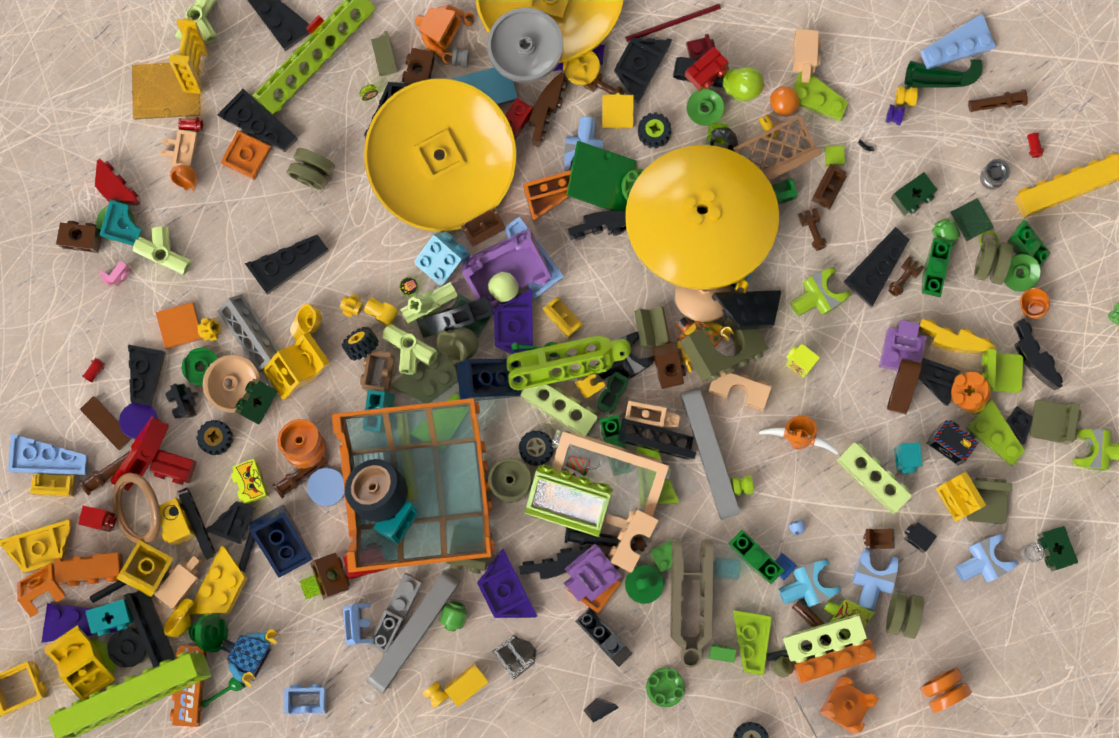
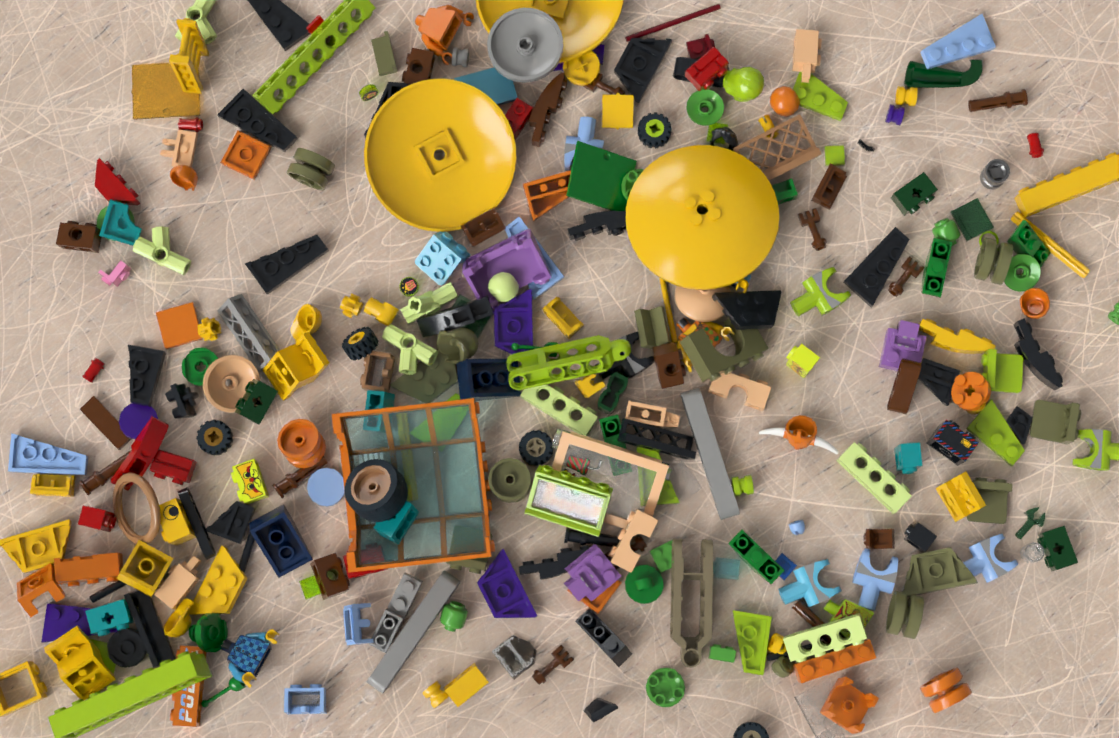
none -> reddish brown hinge [532,645,574,685]
none -> yellow axle [659,278,678,343]
none -> yellow tile [767,633,787,654]
none -> olive wing [902,547,978,597]
none -> yellow axle [1011,212,1090,278]
none -> clear green bar [1015,507,1045,539]

